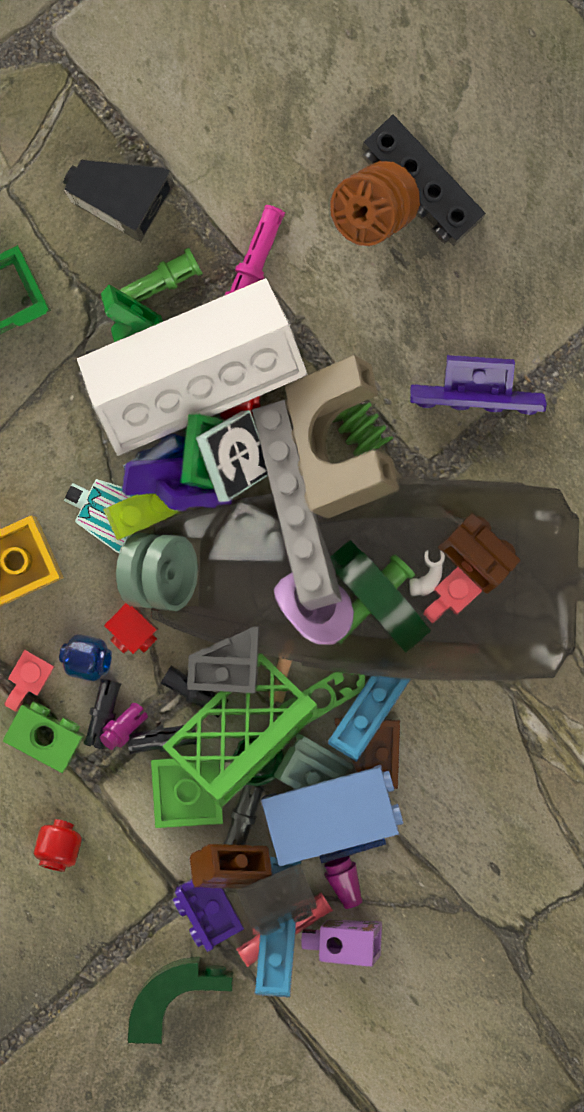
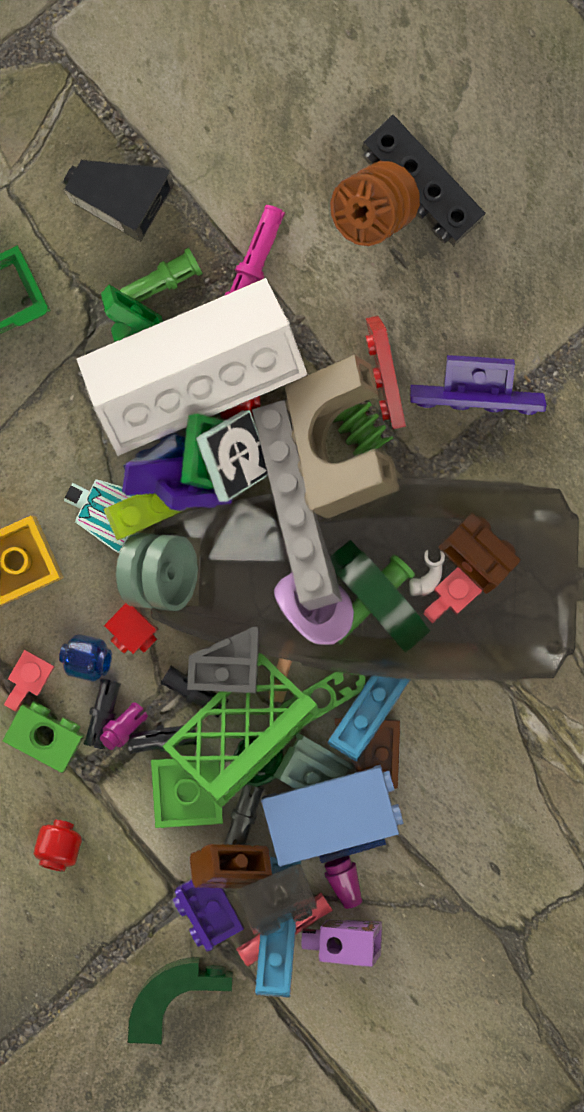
none -> wing [365,316,406,429]

